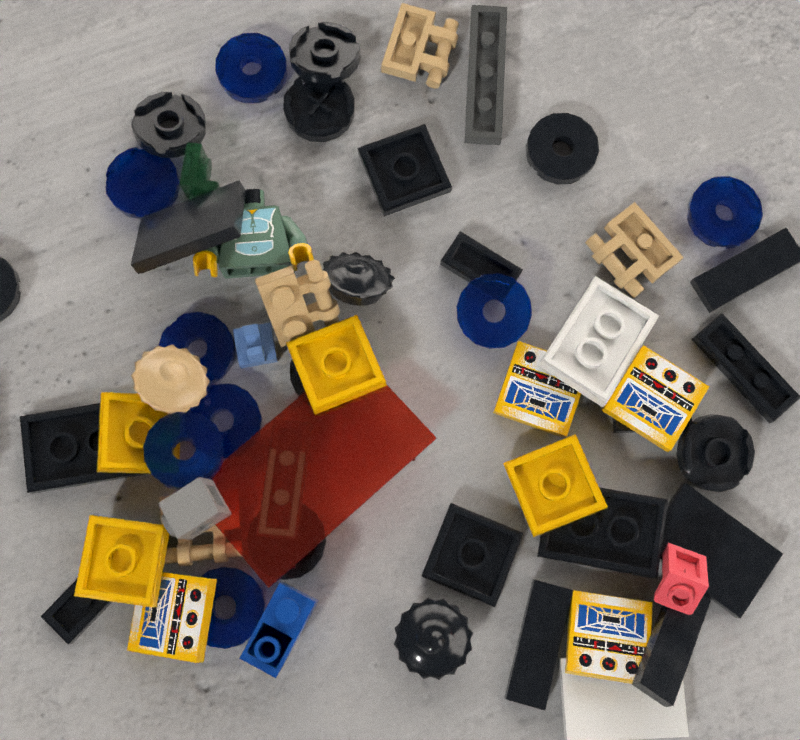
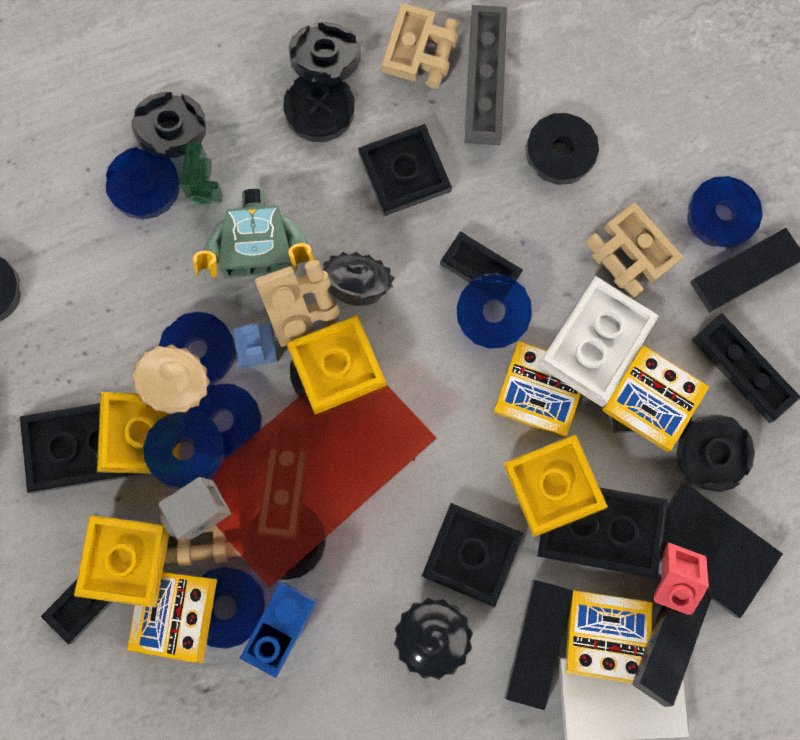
black tile [131,180,246,274] -> none
clear blue tile [215,33,287,103] -> none

